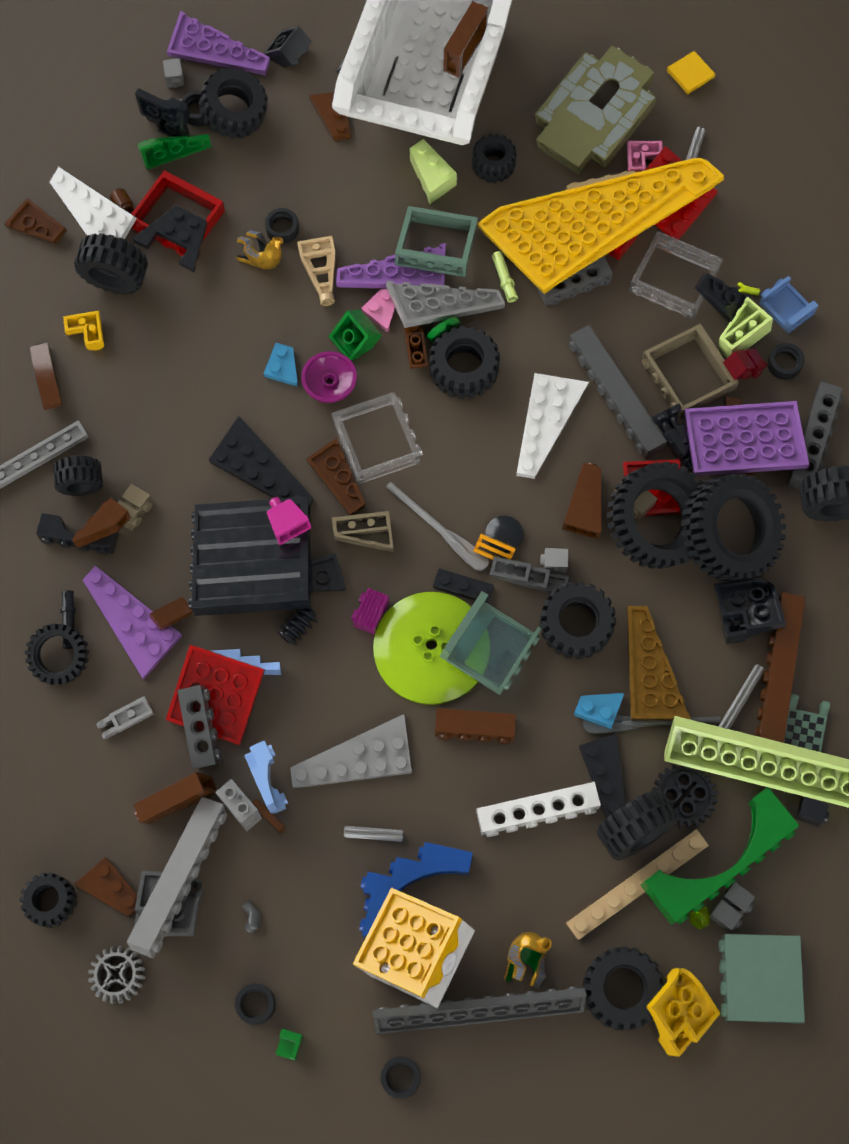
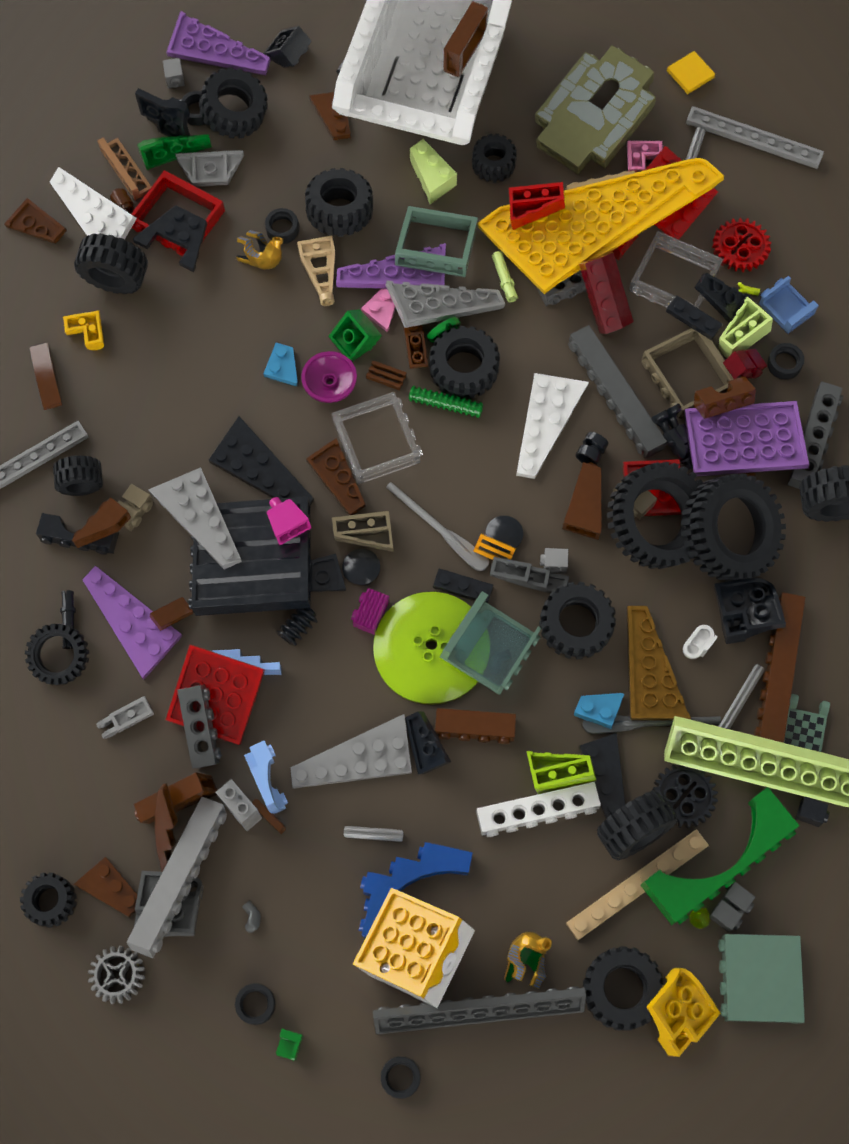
none -> medium nougat fence [97,138,151,200]
none -> light grey wing [148,468,242,569]
none -> reddish brown slope [155,783,178,872]
none -> light grey wing [176,150,244,187]
none -> black tyre [305,168,373,237]
none -> black dish [342,549,380,586]
none -> reddish brown tile [366,360,407,391]
none -> black wing [405,711,451,775]
none -> green piece [409,385,483,418]
none -> red wedge [509,182,565,230]
none -> lime wedge [526,751,597,794]
none -> black wheel [575,432,609,465]
none -> dark red slope [579,252,634,334]
none -> black plate [666,296,723,341]
none -> white bracket [683,625,718,659]
none -> light grey plate [686,106,824,169]
none -> reddish brown arch [694,376,756,419]
none -> red gear [712,218,771,273]

